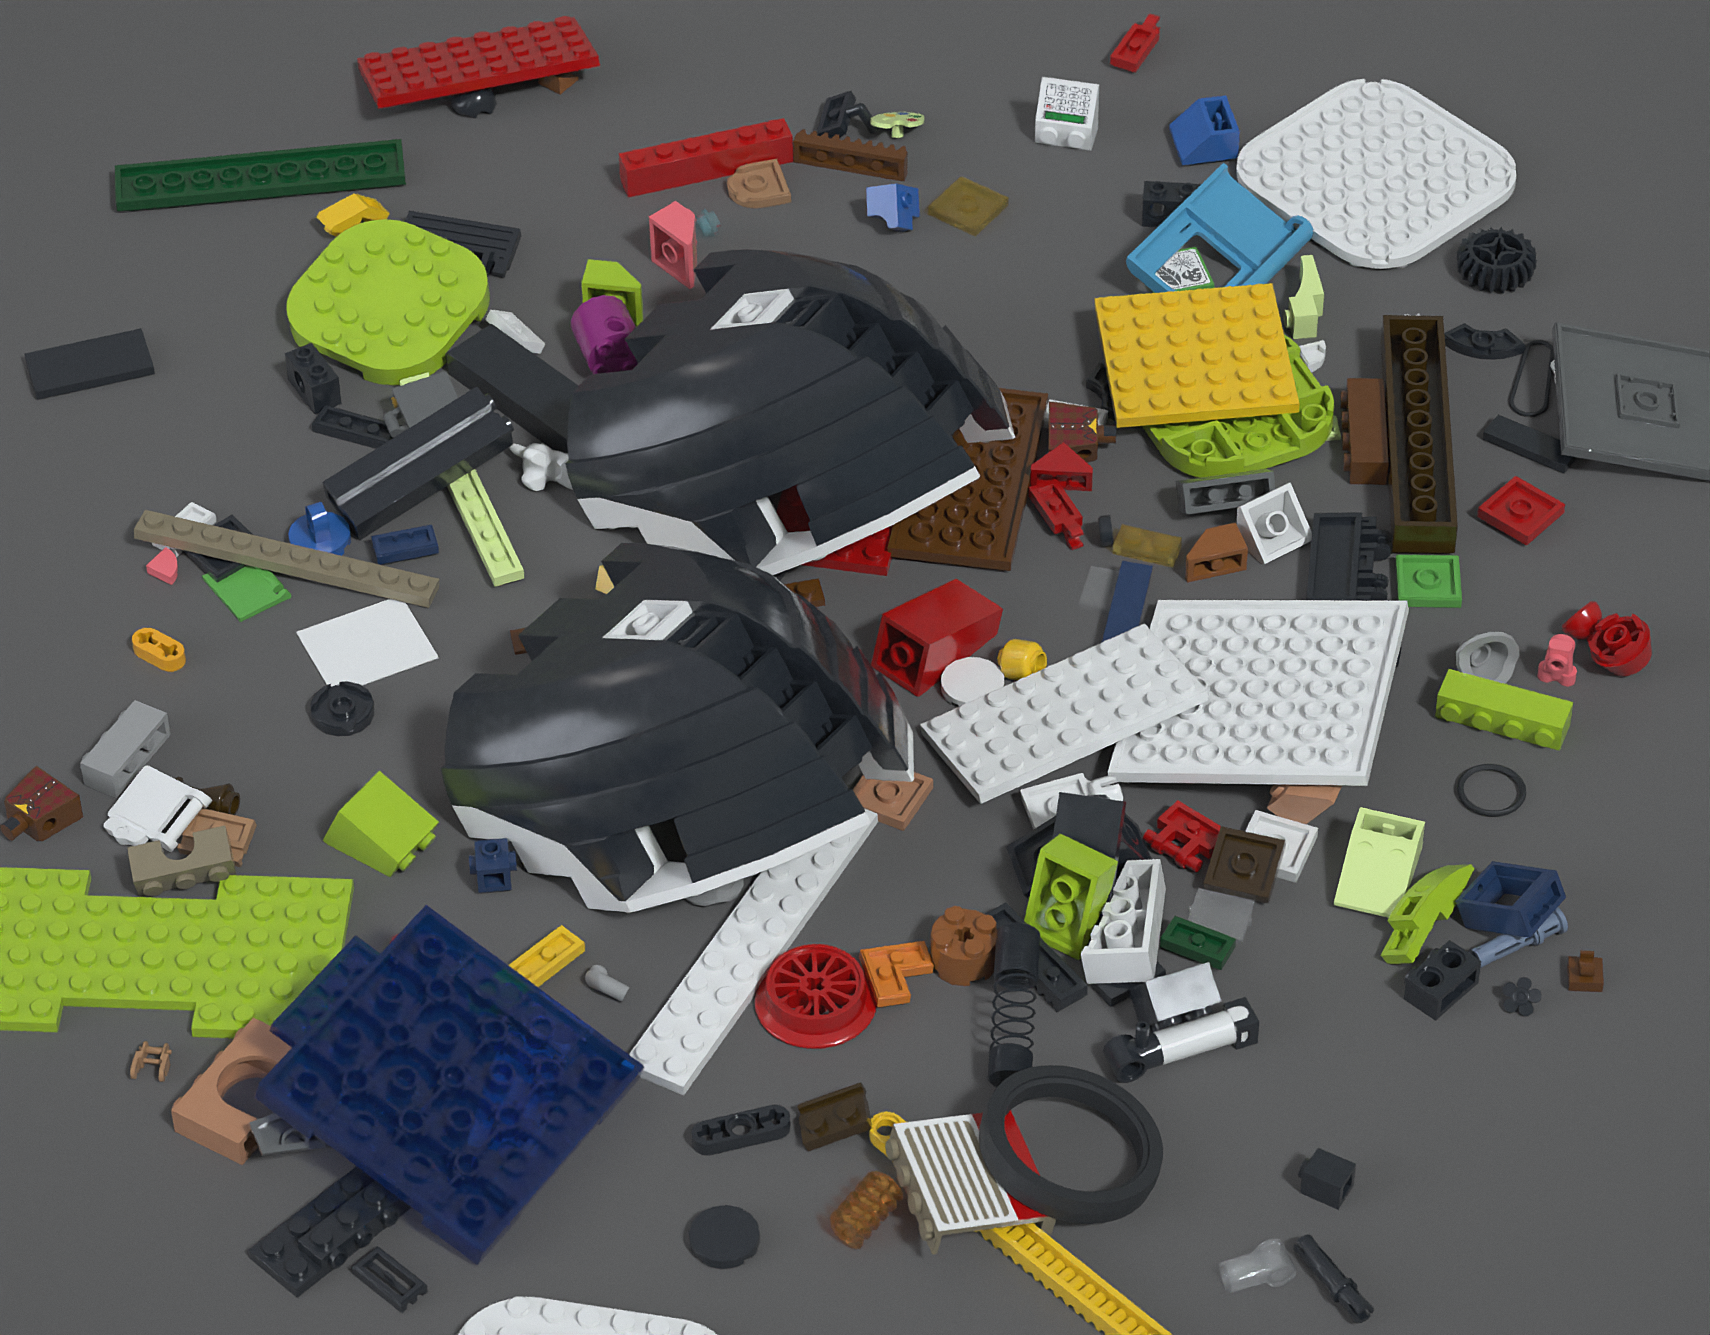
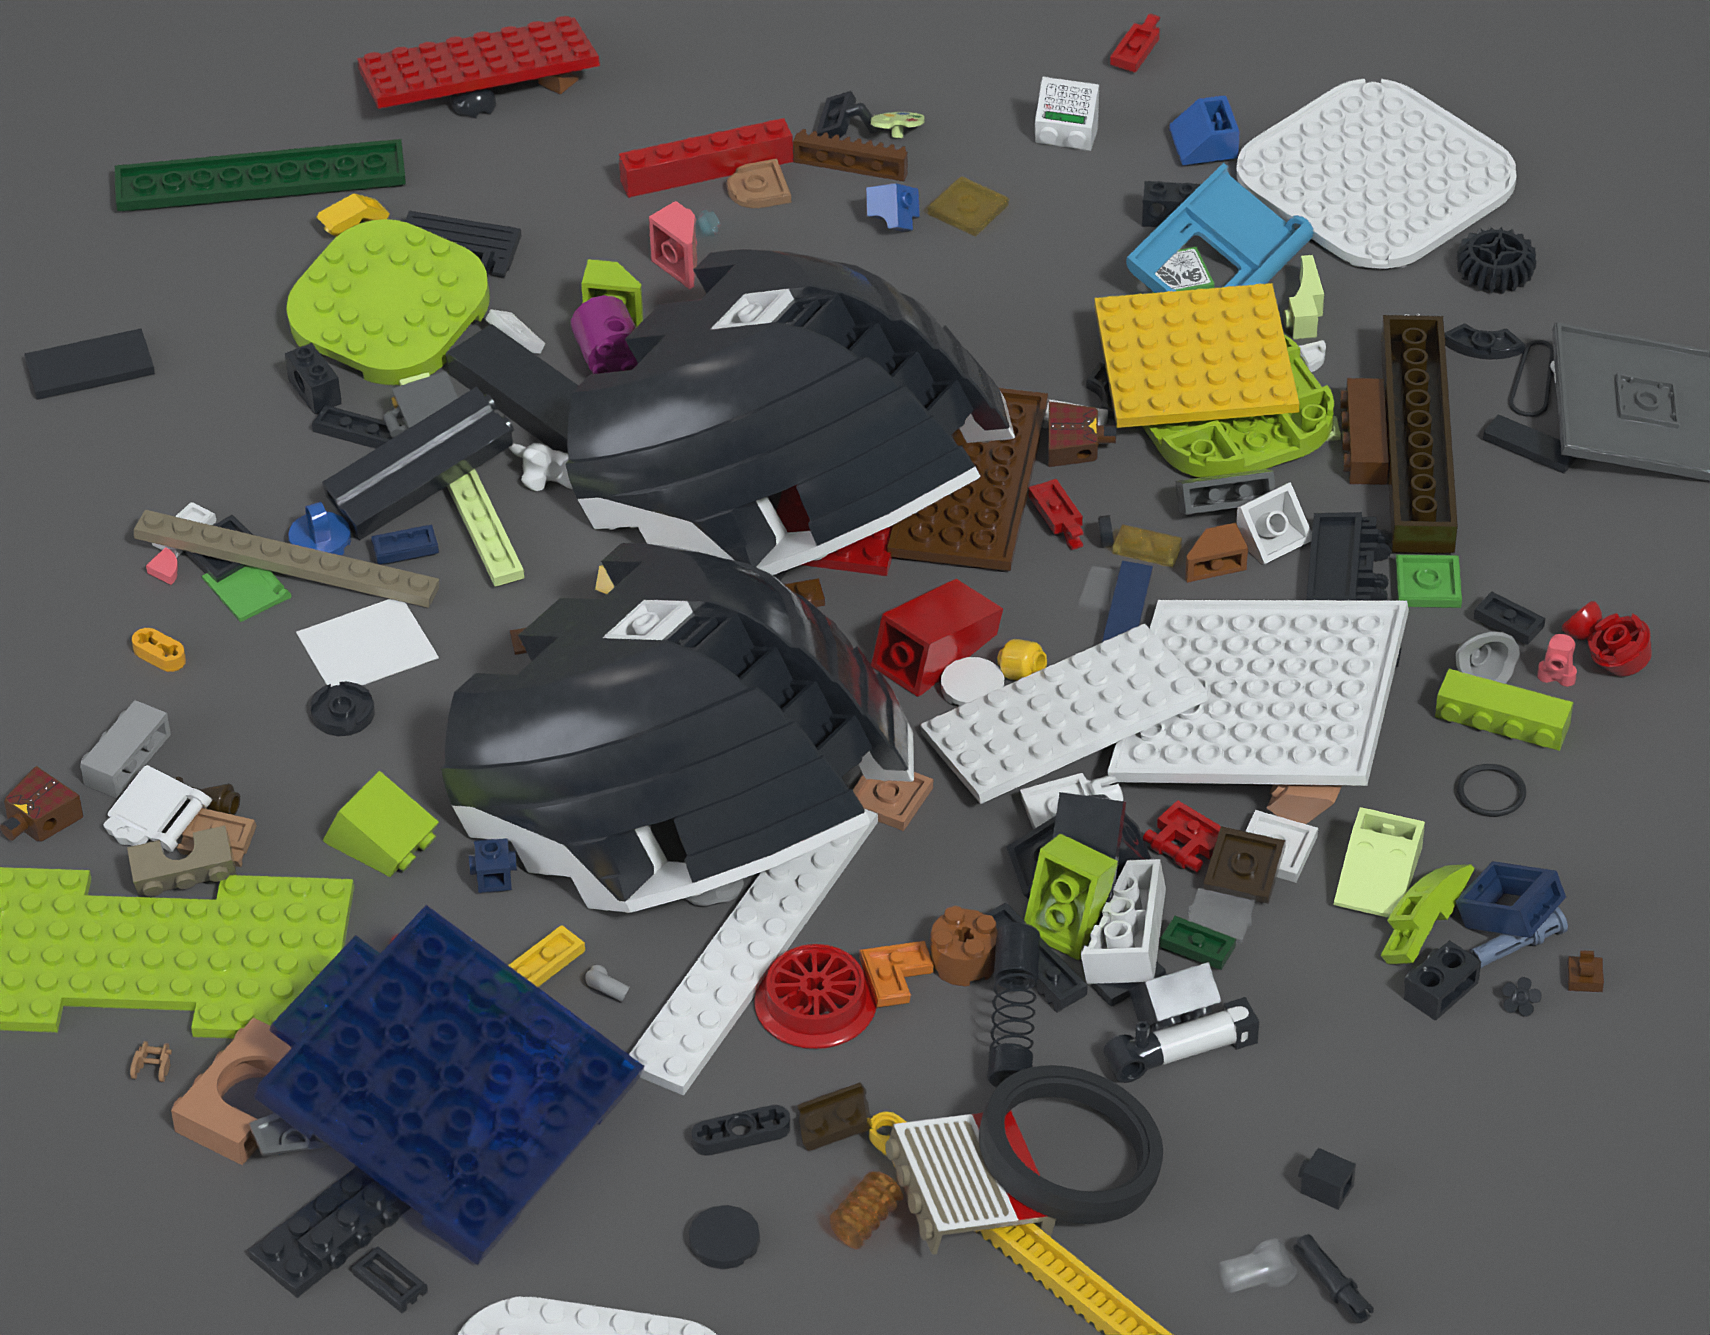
red slope [1031,442,1093,491] -> none
red plate [1477,476,1565,545] -> none
none -> black plate [1474,591,1546,645]

